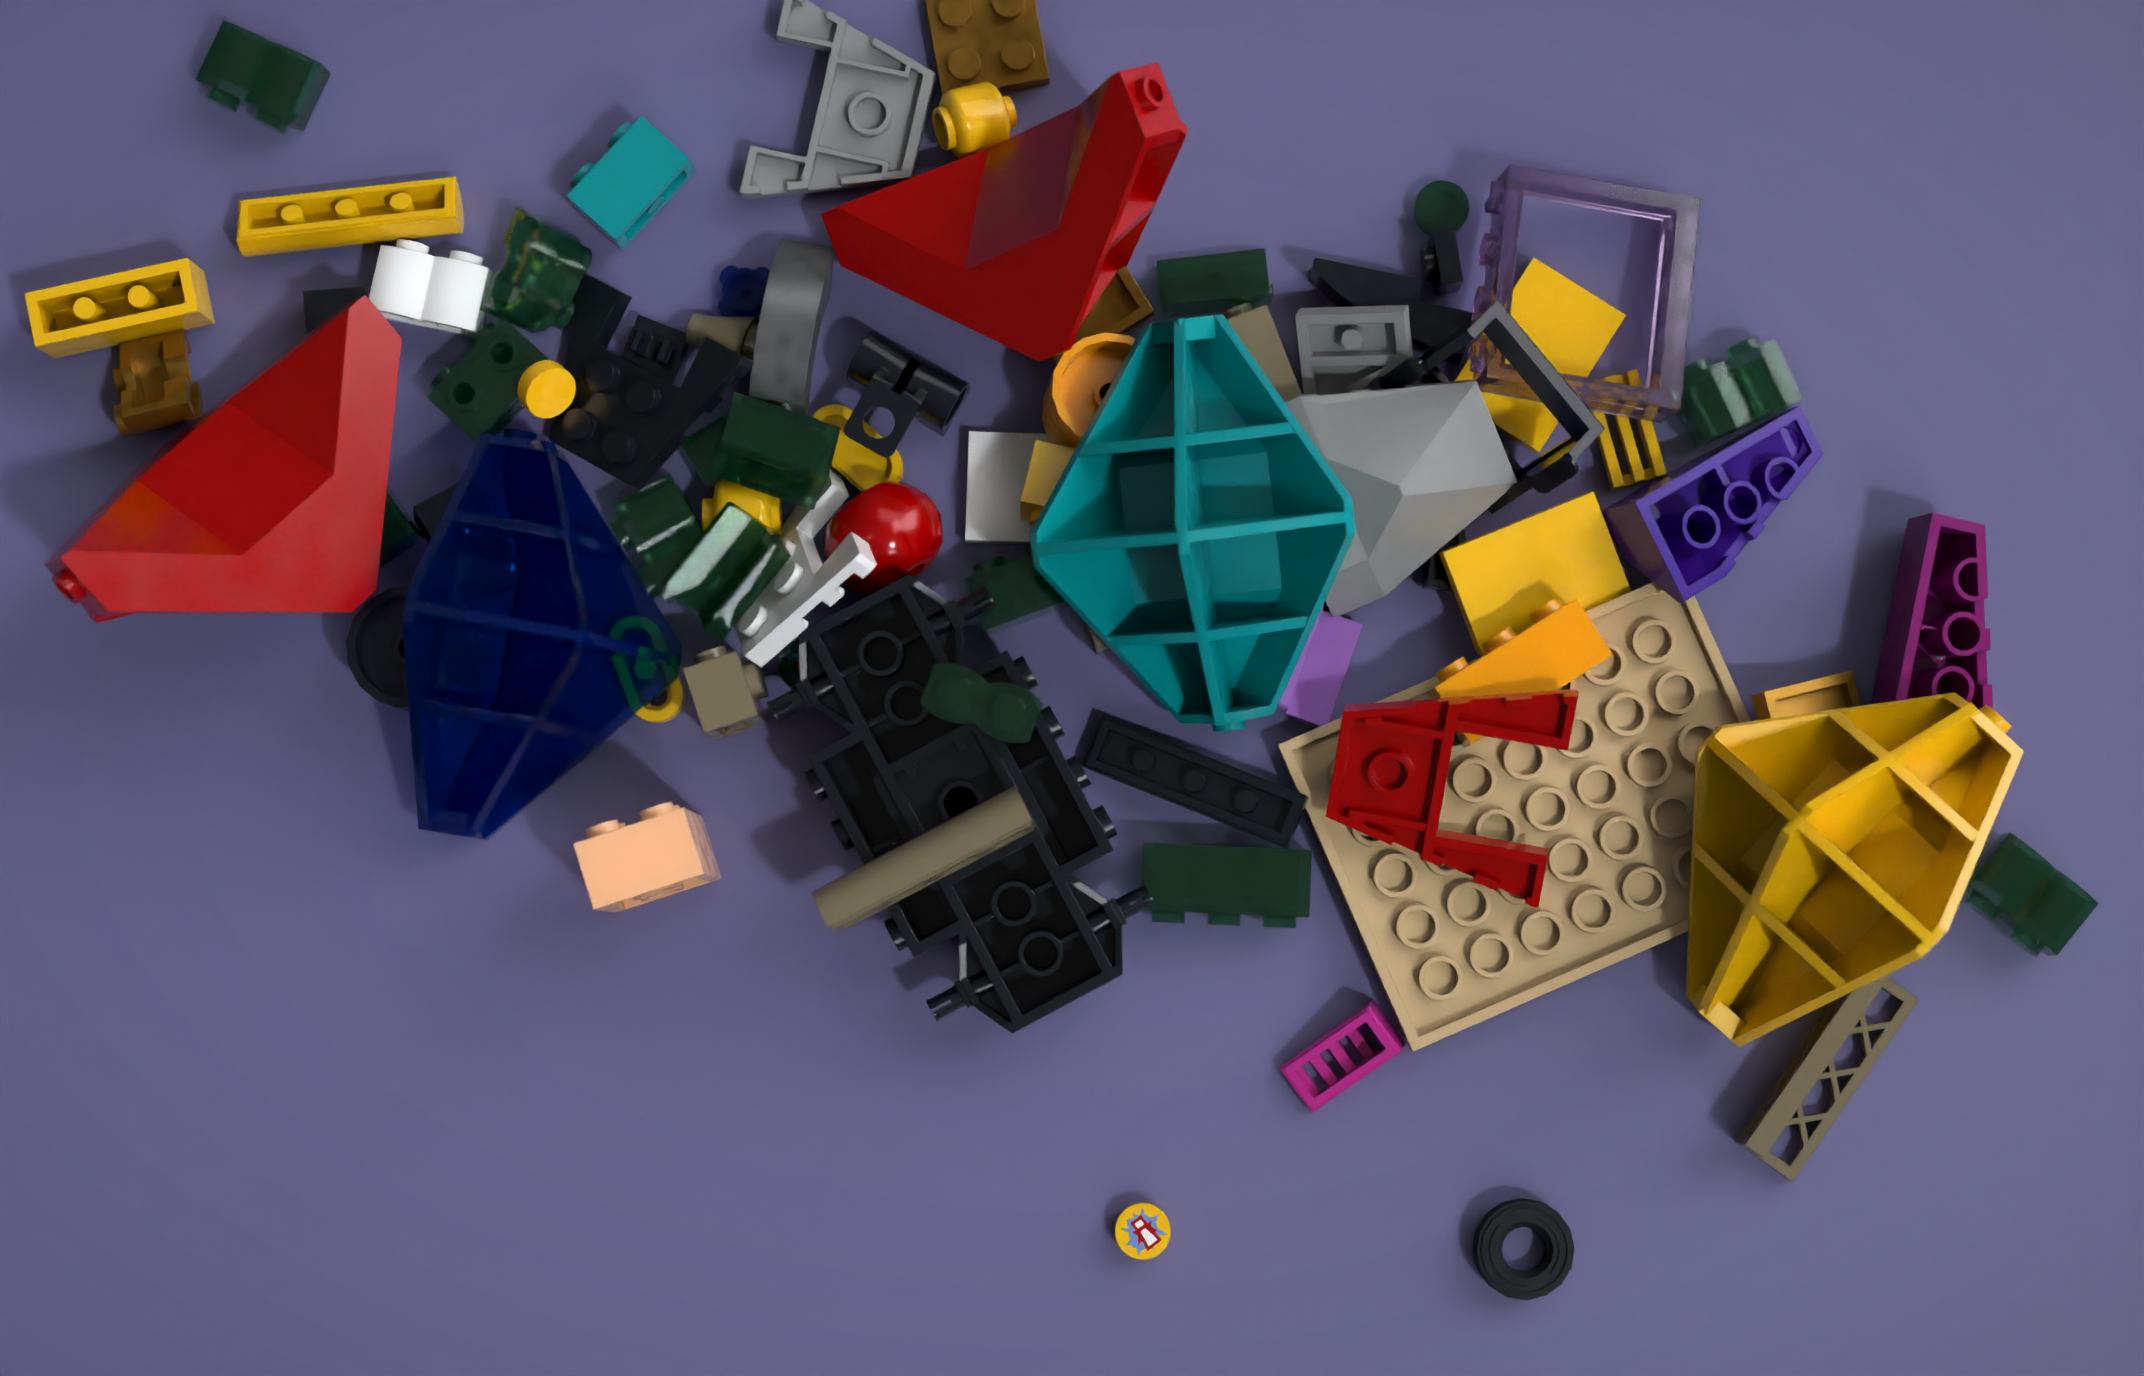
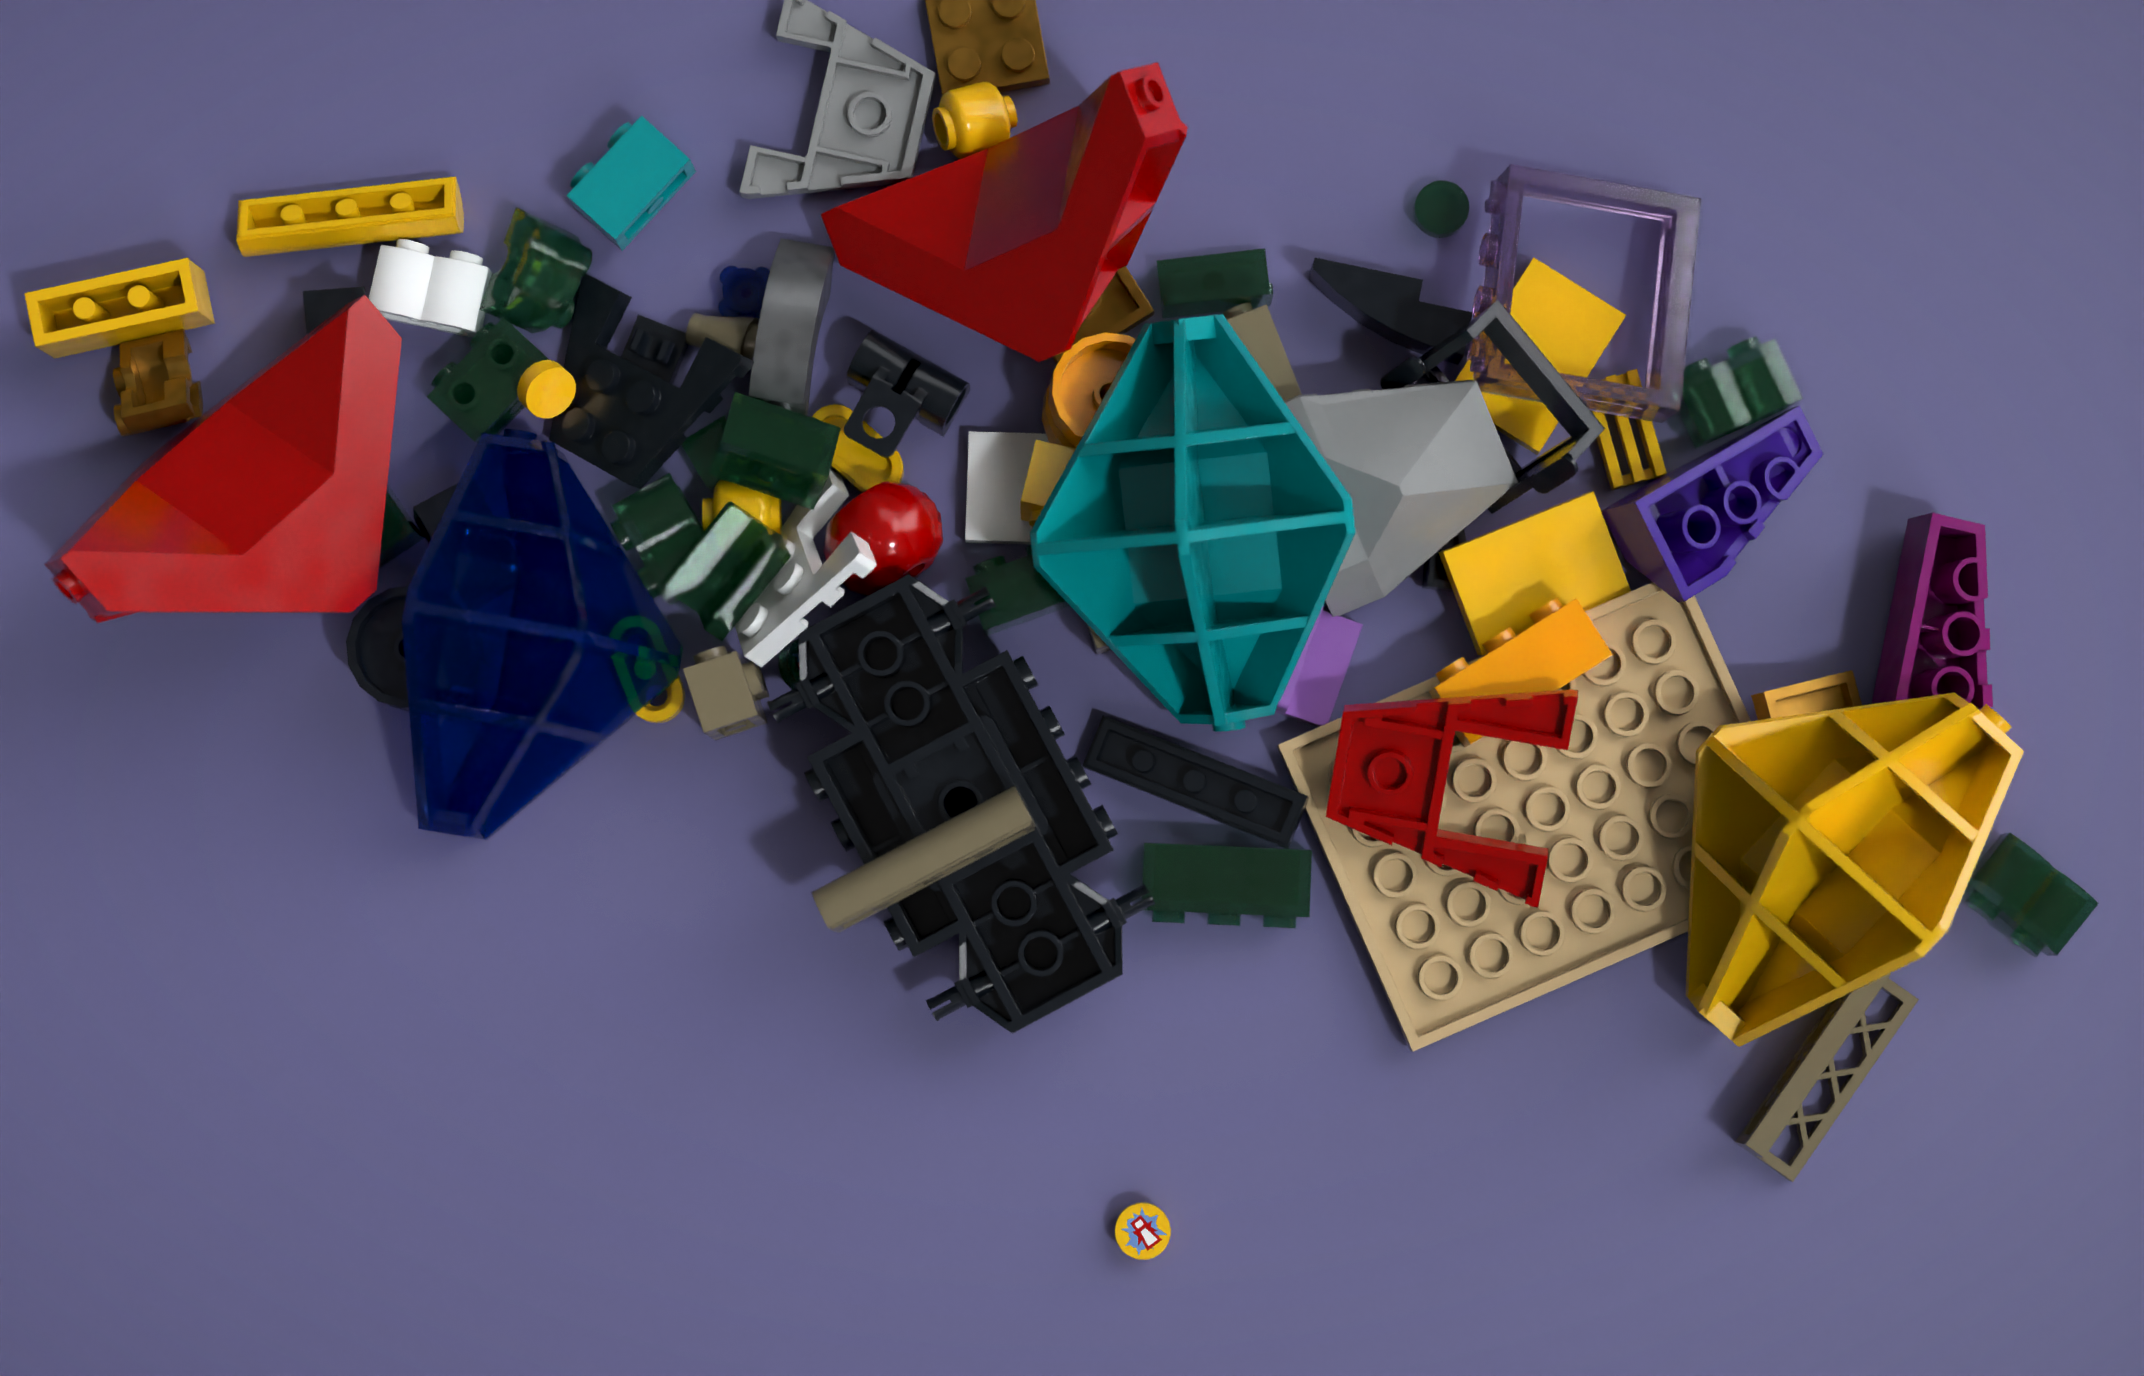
clear green brick [195,21,331,134] -> none
light nougat brick [573,802,722,913] -> none
clear green brick [920,663,1043,743] -> none
dark pink slope [1279,999,1405,1113] -> none
light grey wing [1295,305,1413,395] -> none
black plate [1420,228,1463,296] -> none
black tyre [1473,1198,1575,1300] -> none

